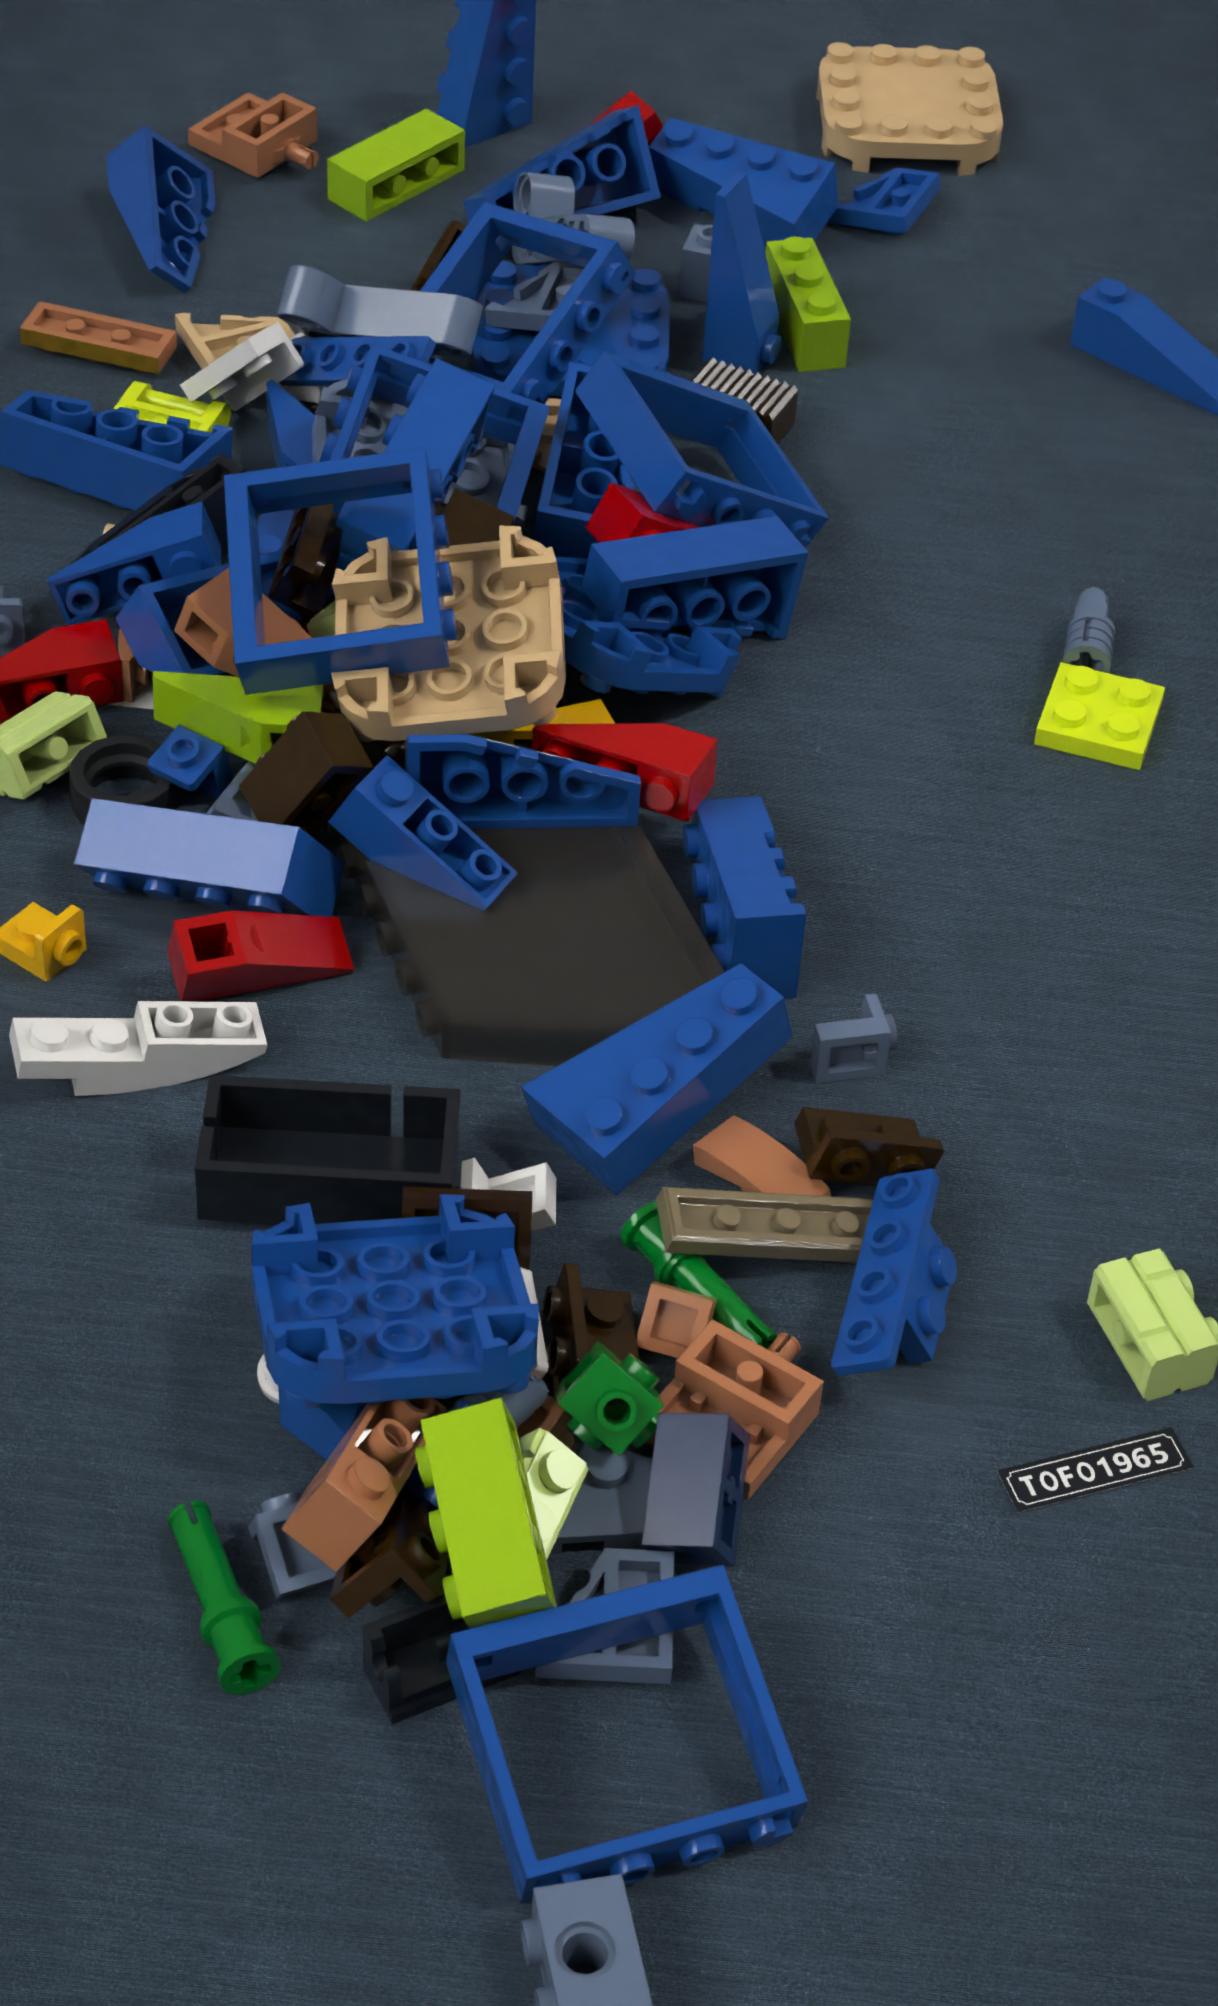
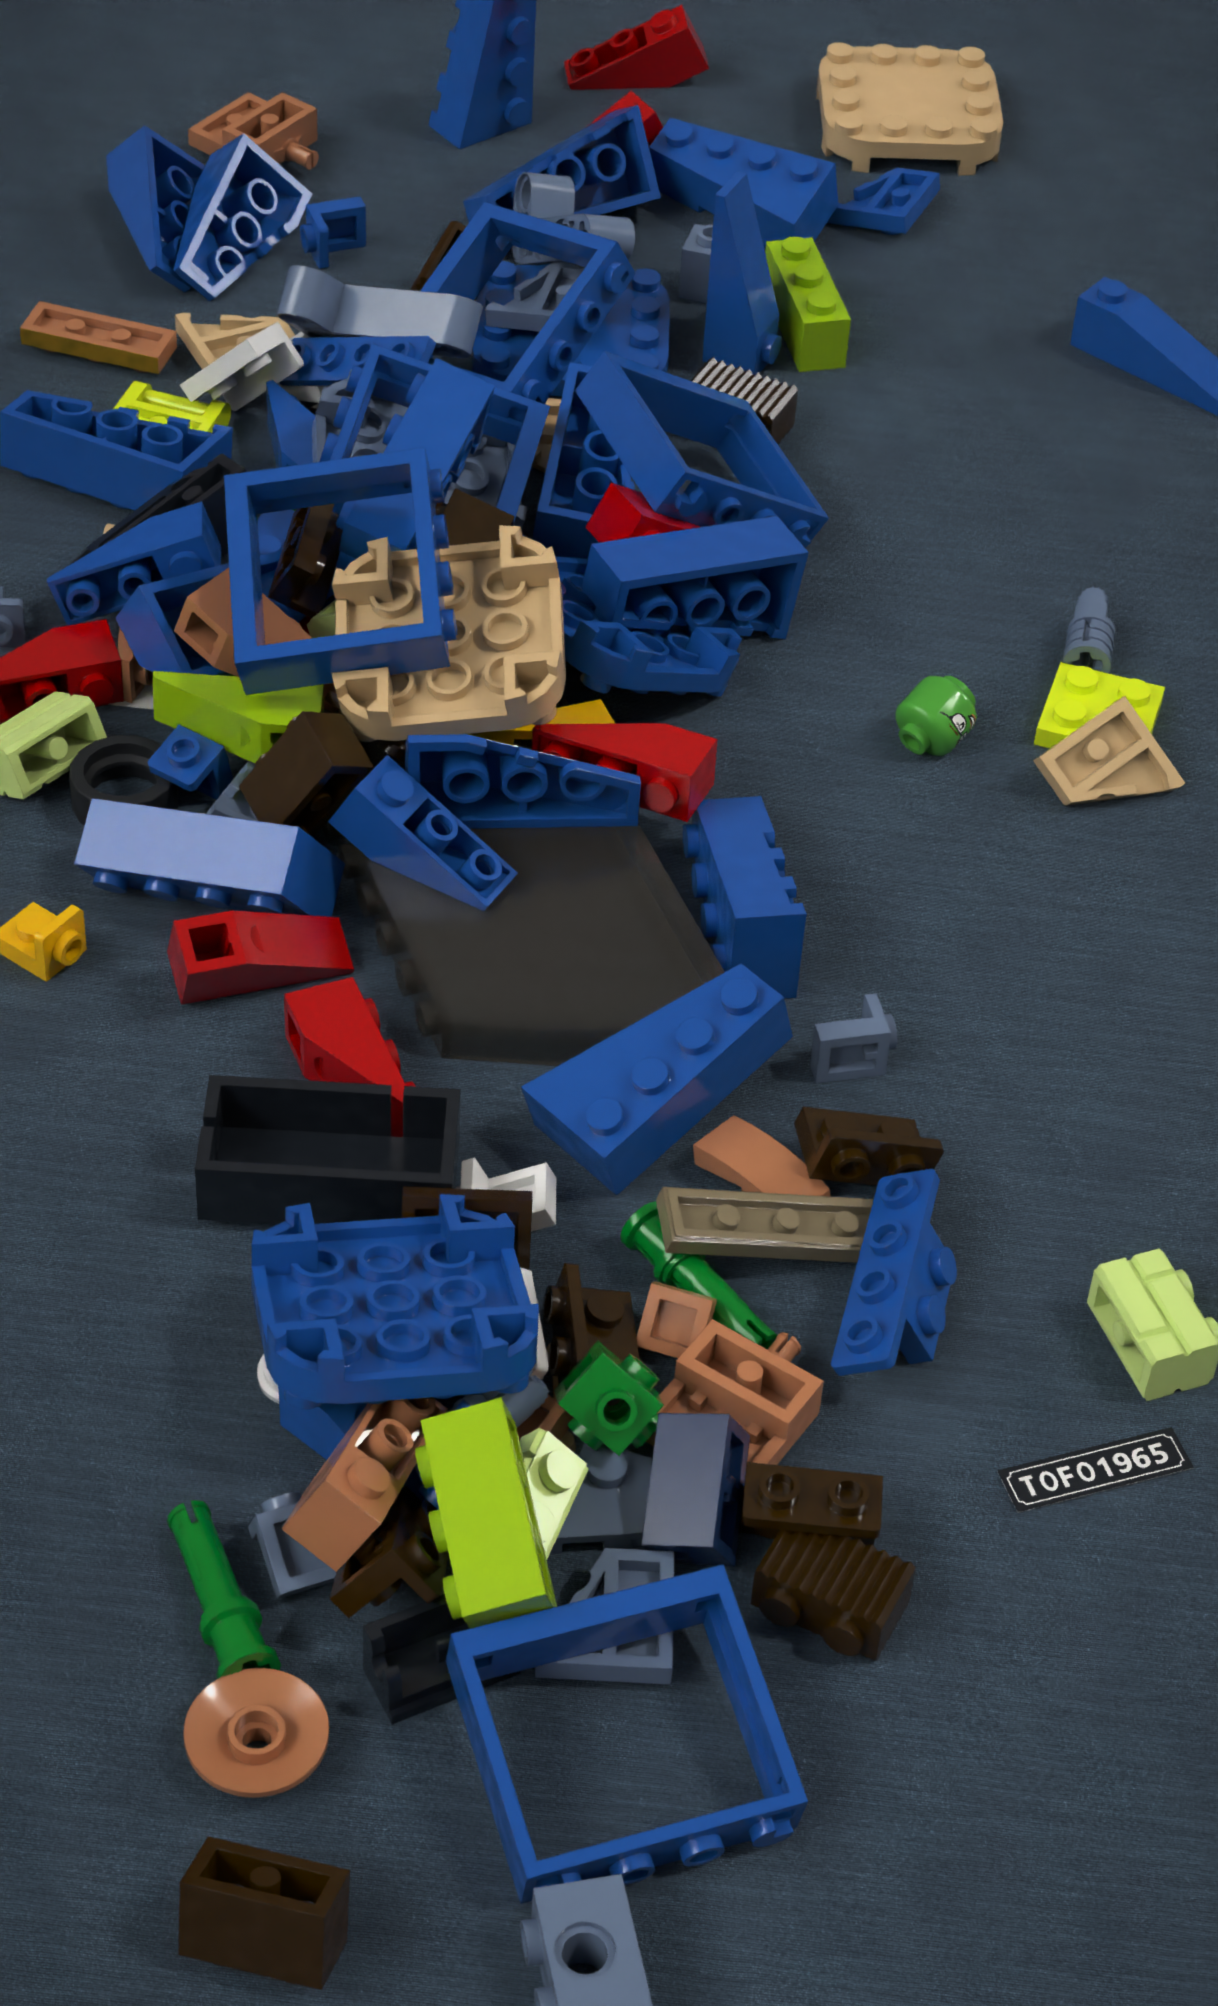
white slope [9,1001,267,1096] -> none
lime brick [327,108,465,222] -> none
none -> blue wedge [173,133,312,301]
none -> dark brown brick [178,1836,350,1990]
none -> nougat dish [184,1668,329,1798]
none -> red slope [284,977,416,1137]
none -> blue bracket [300,196,366,269]
none -> red slope [564,4,709,90]
none -> dark brown bracket [739,1462,883,1546]
none -> dark brown brick [750,1530,916,1661]
none -> bright green head [895,675,977,757]
none -> tan wing [1033,696,1185,806]

